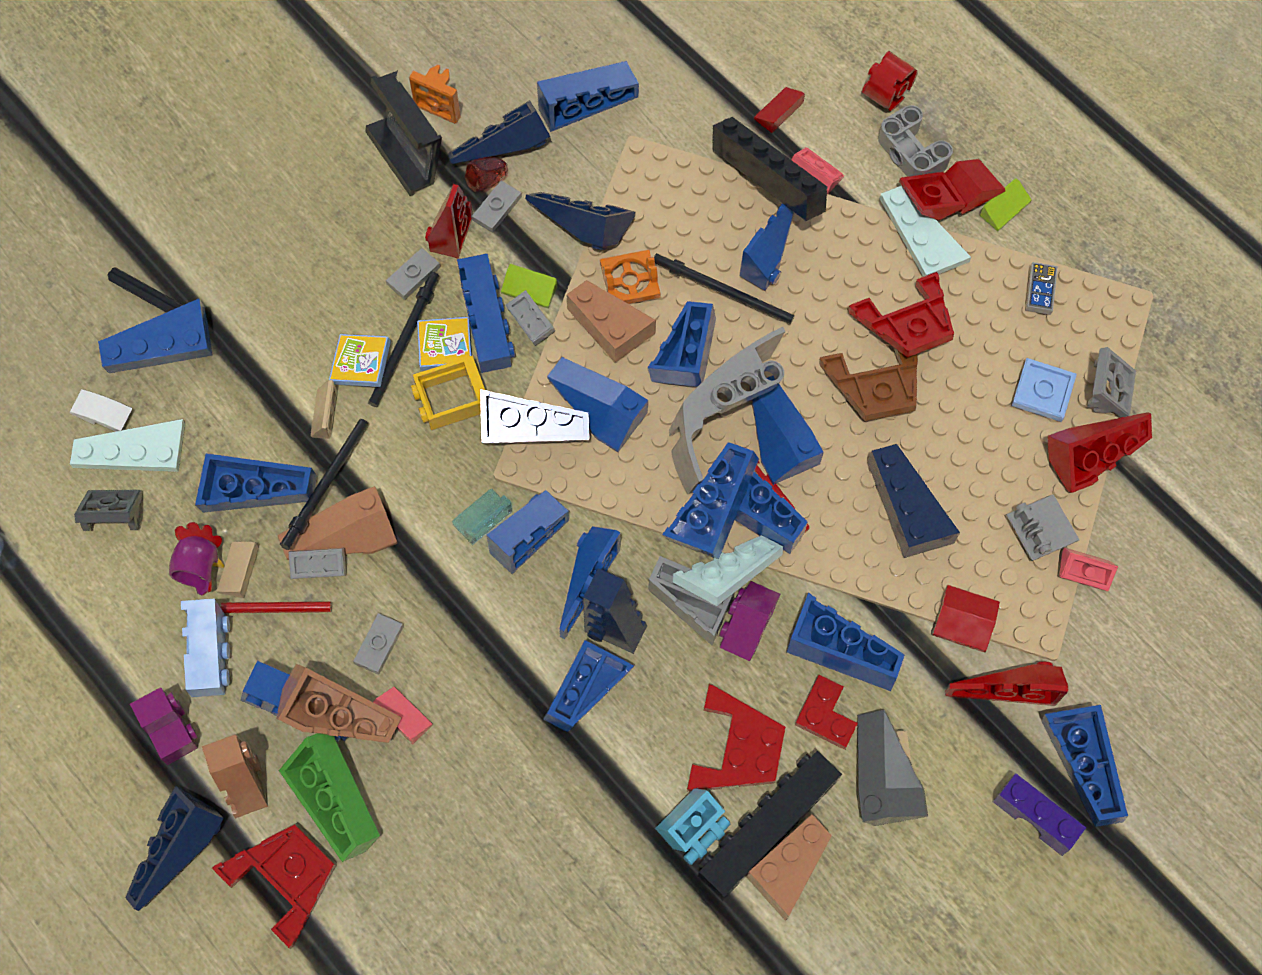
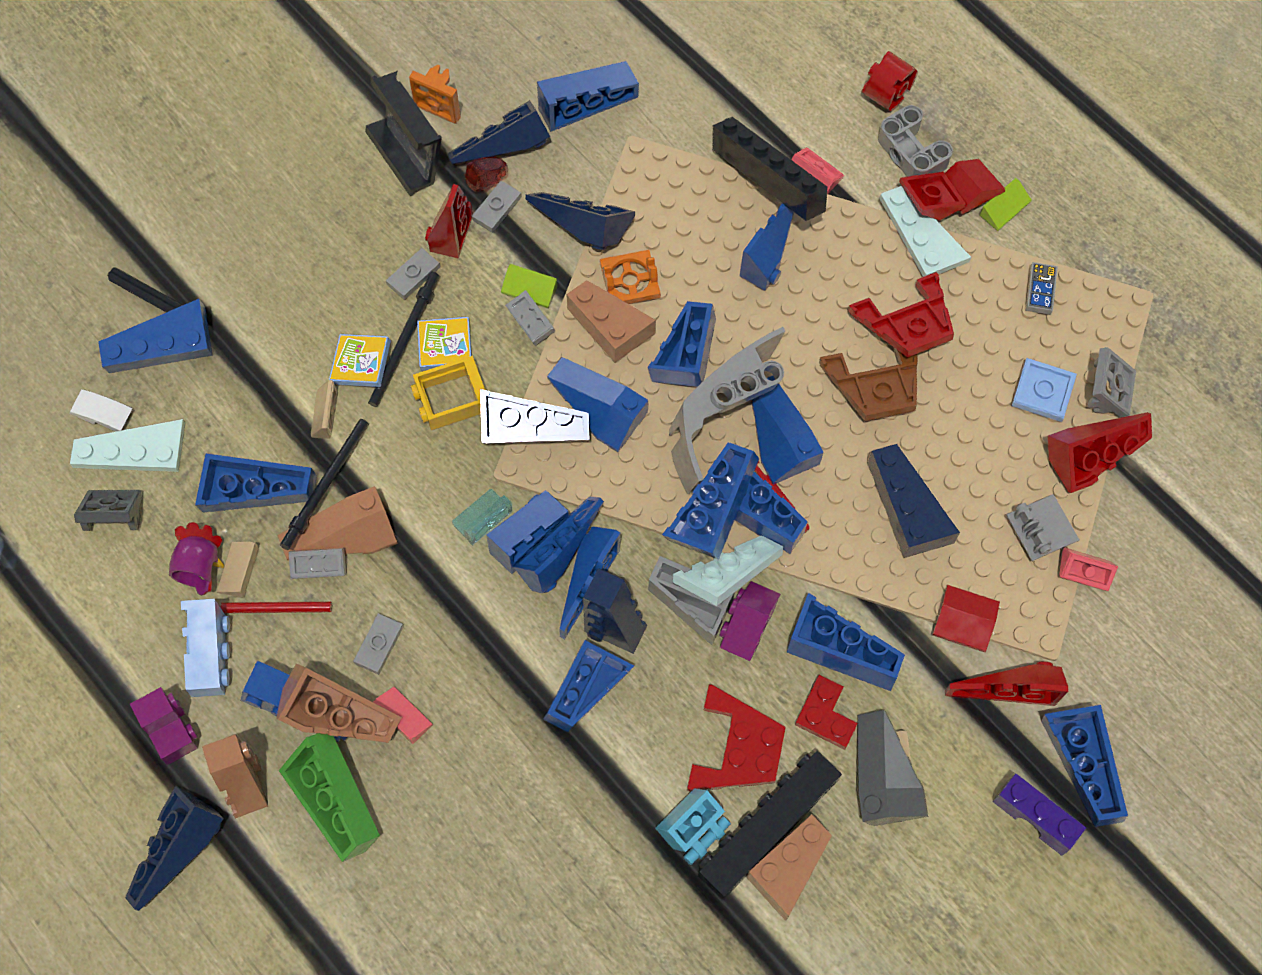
red wing [212,824,335,949] -> none
blue wedge [457,253,515,373] -> none
black bar [654,253,795,325] -> none
red slope [754,87,805,133] -> none
none -> blue wedge [513,496,604,594]

